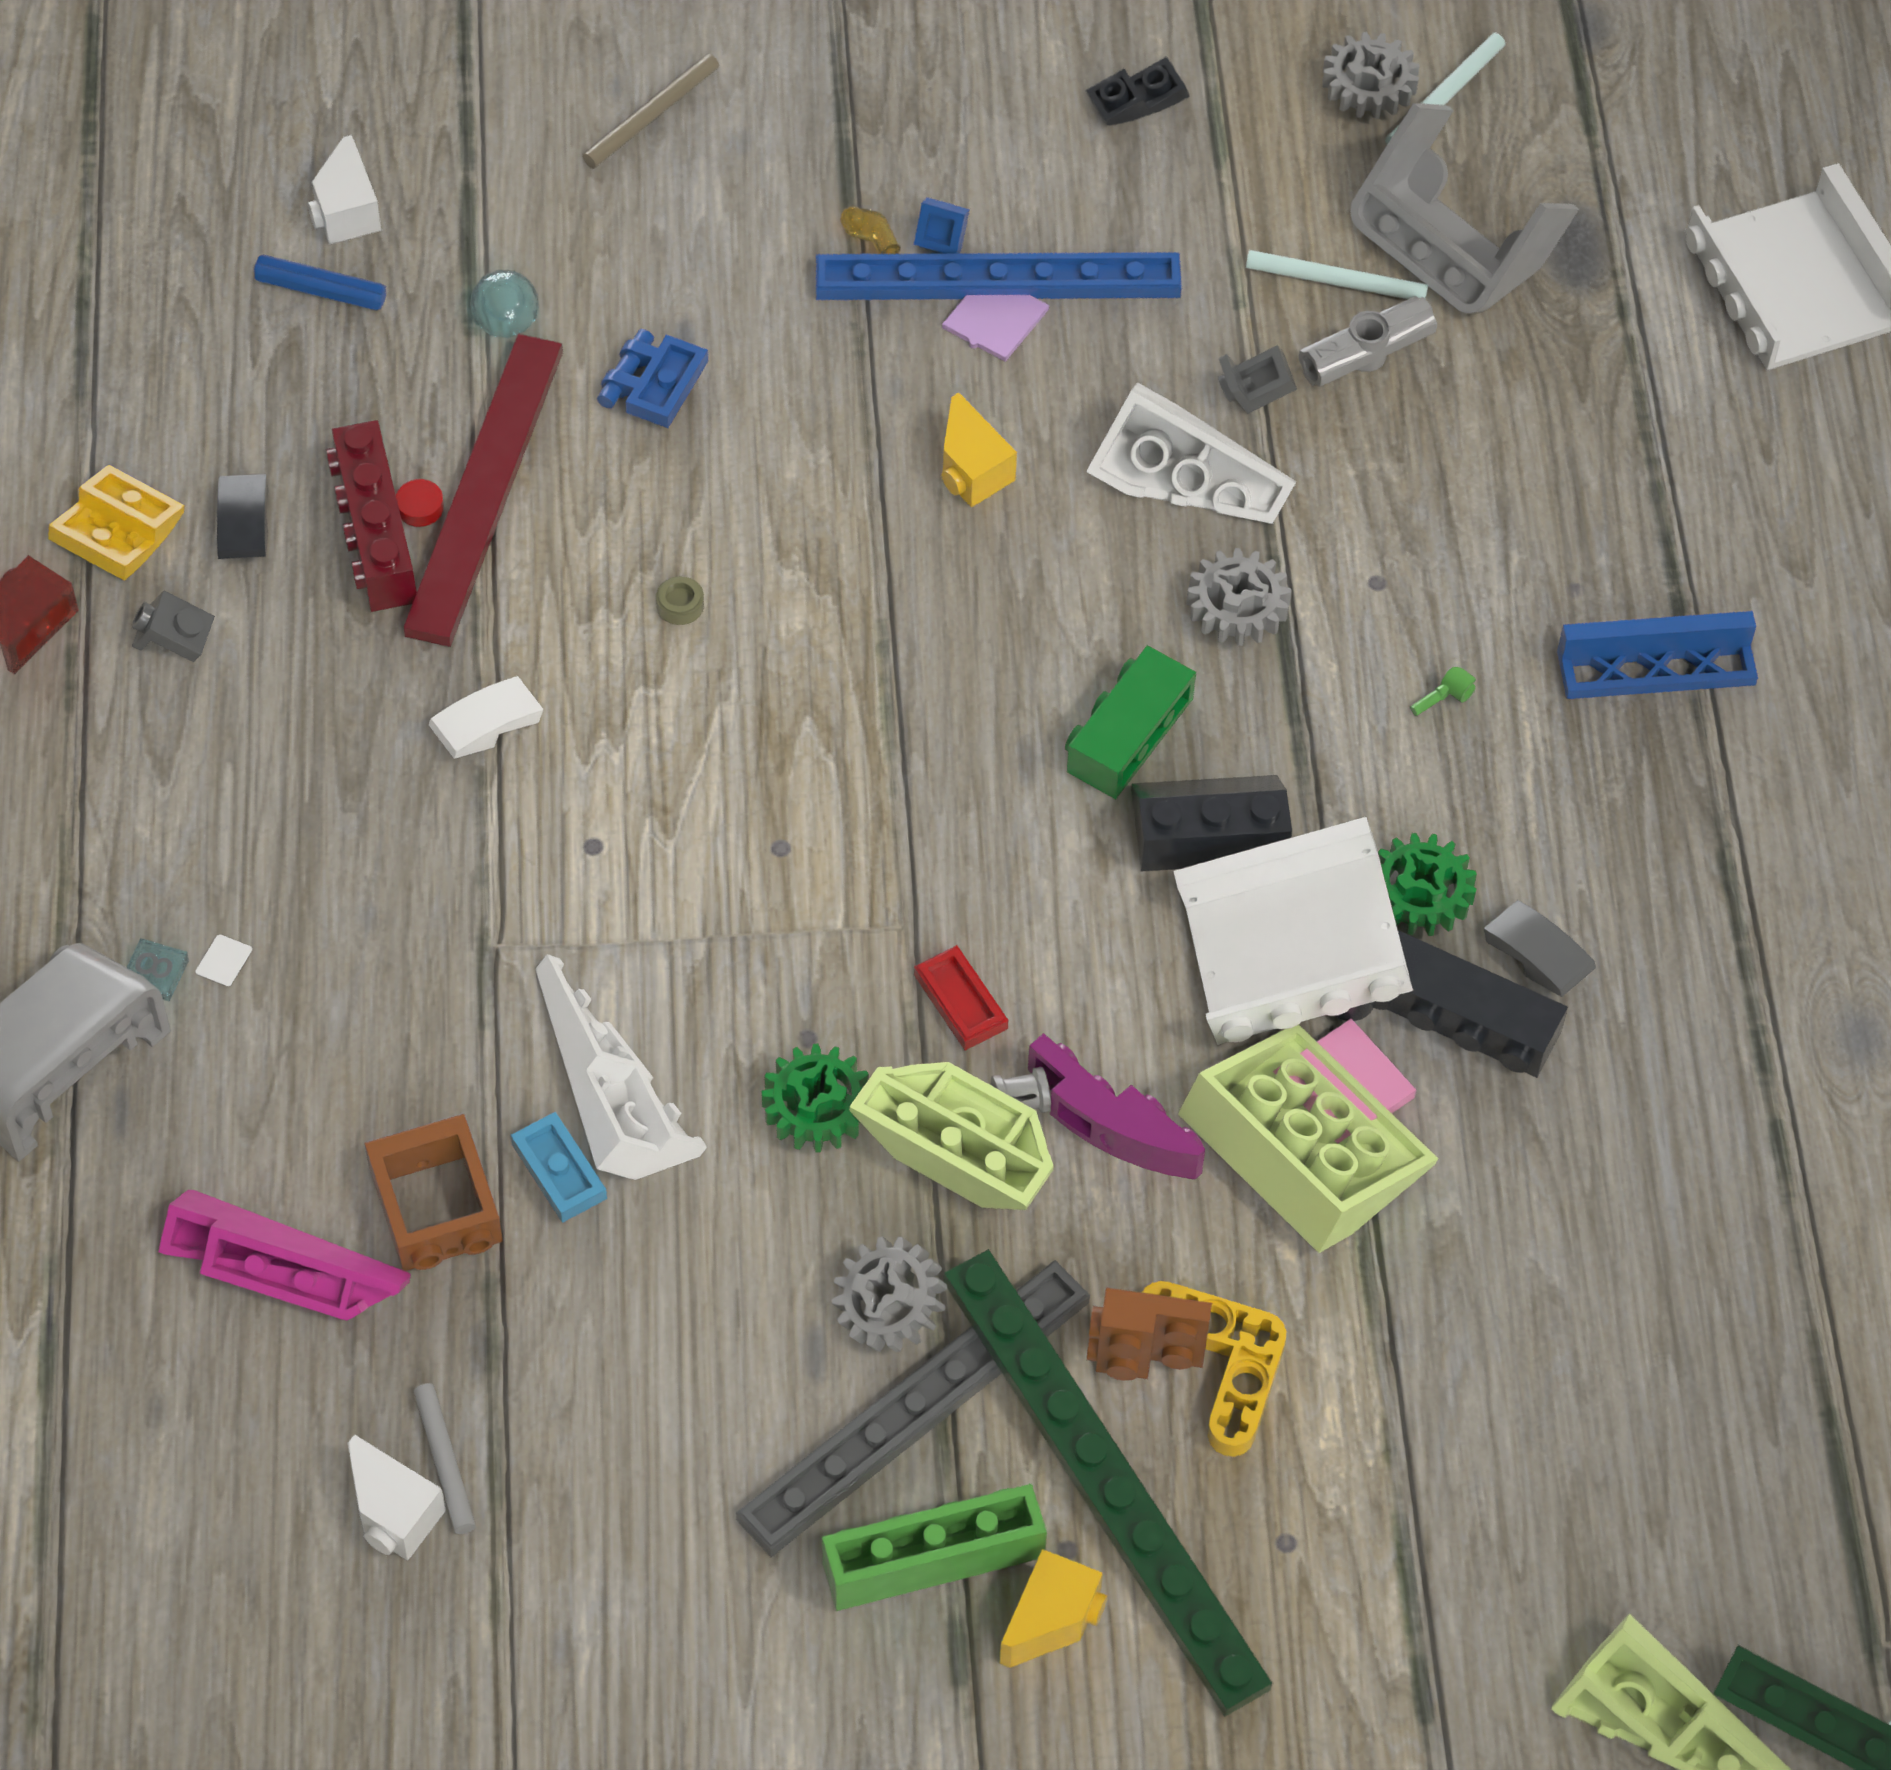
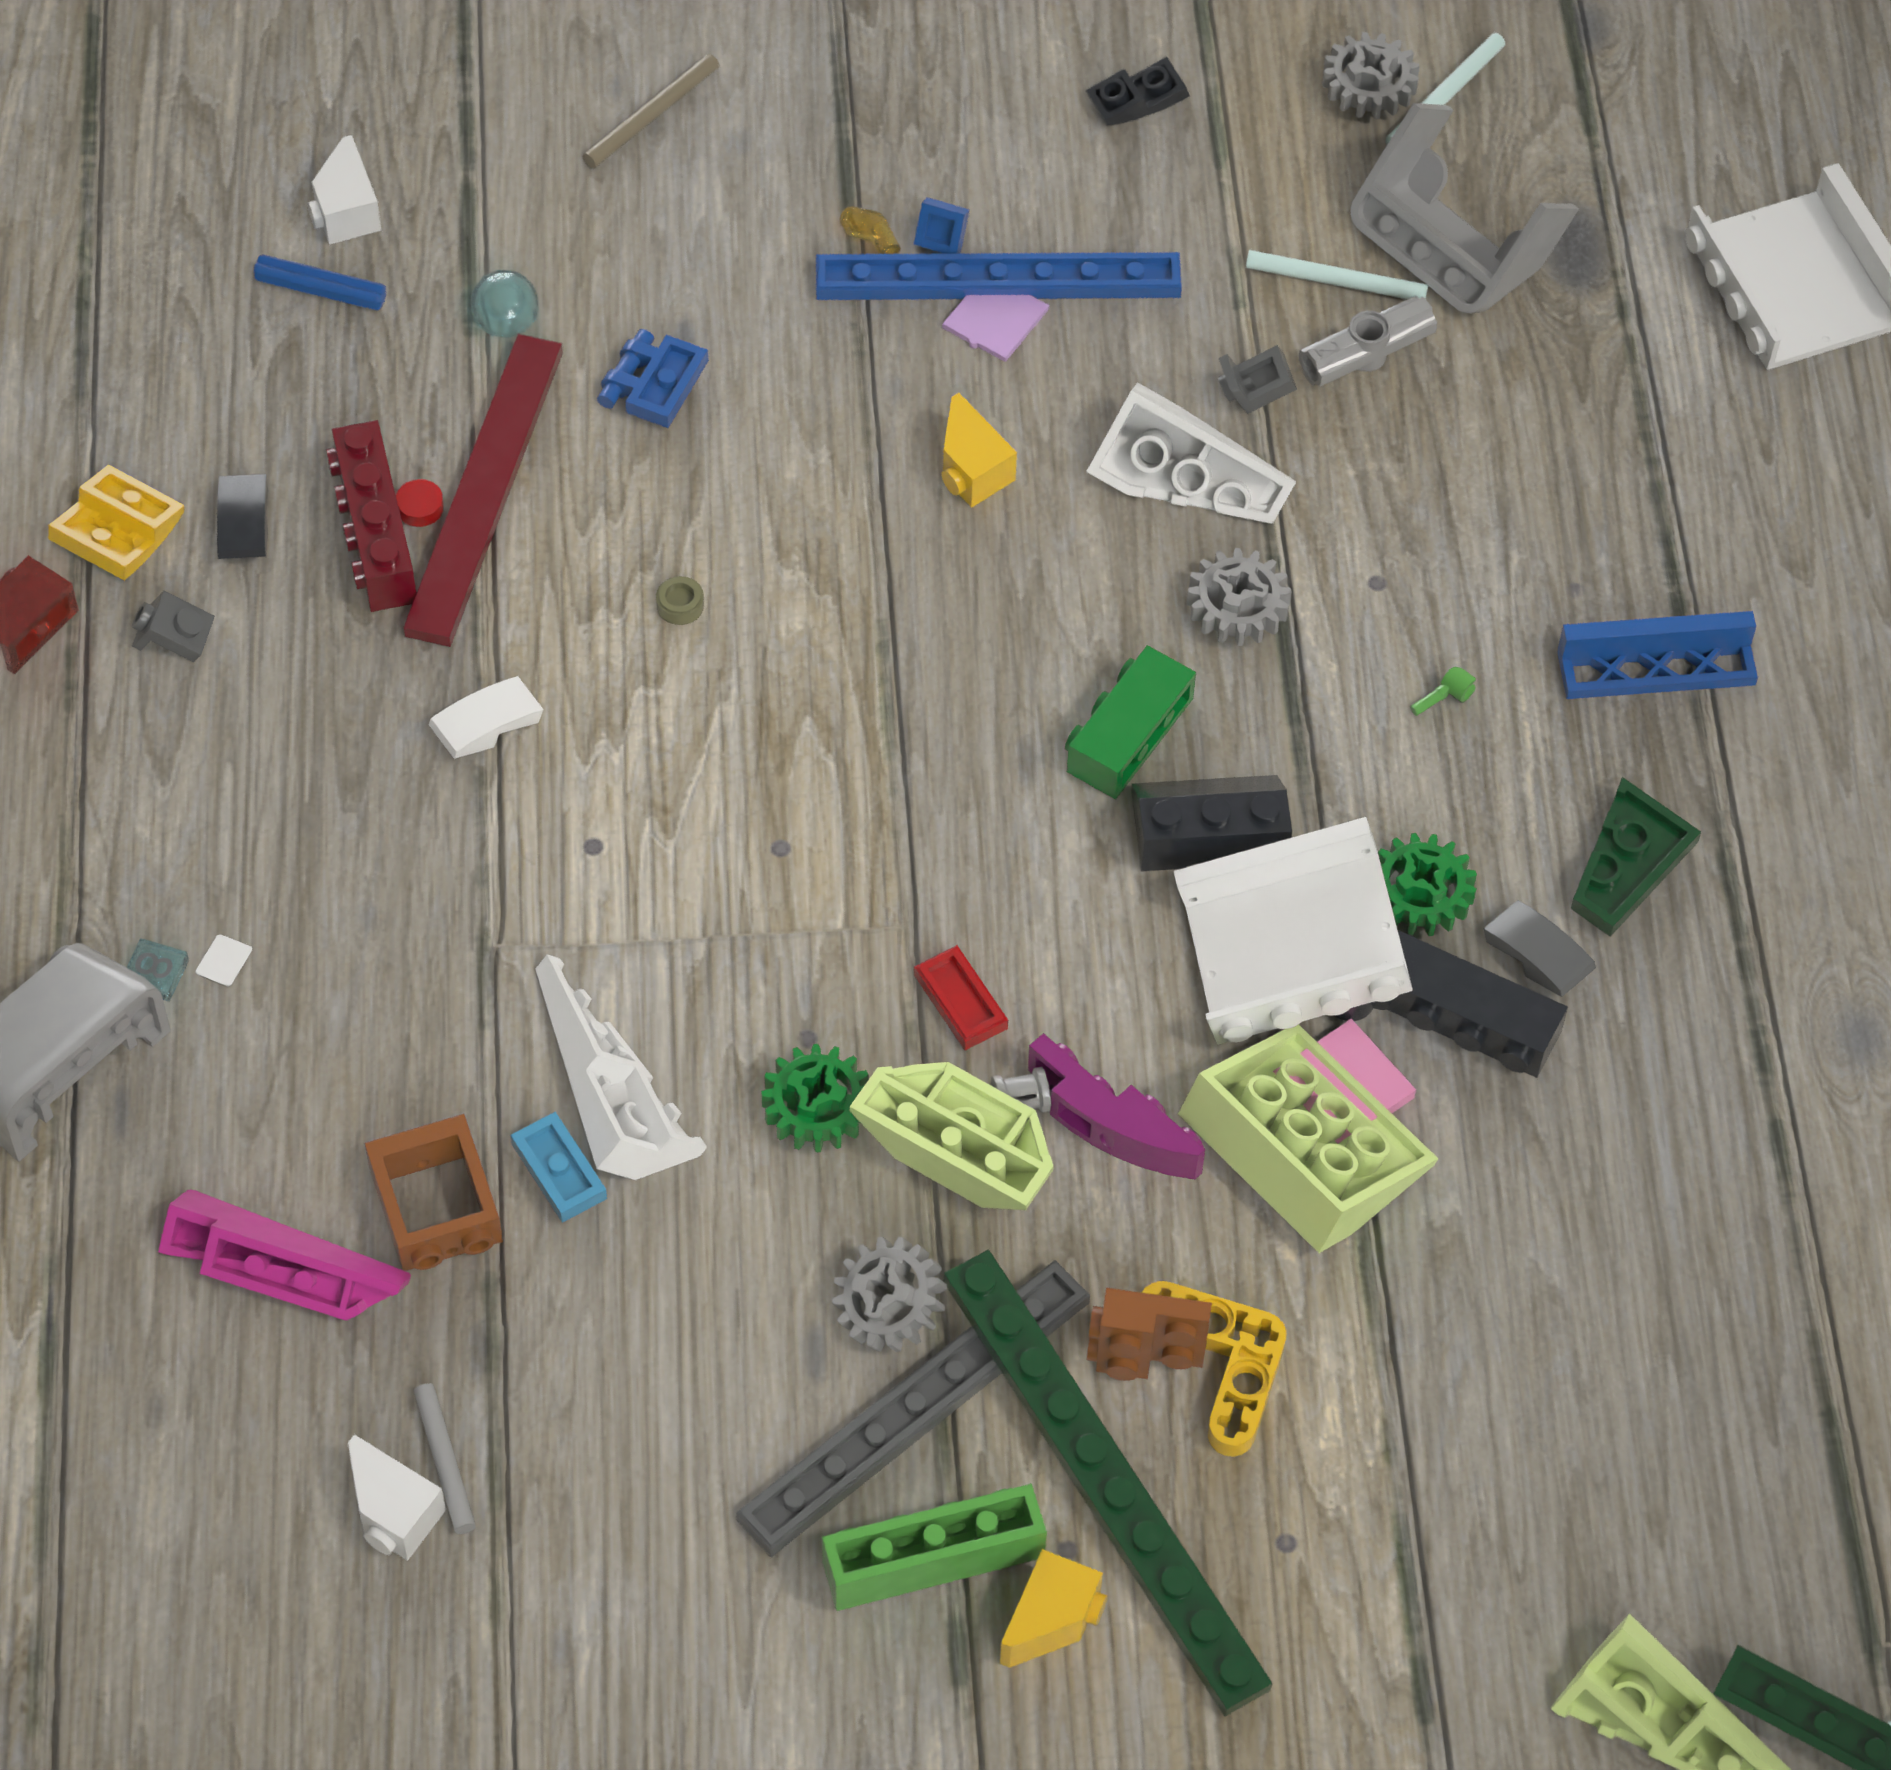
none -> dark green wing [1571,777,1701,937]

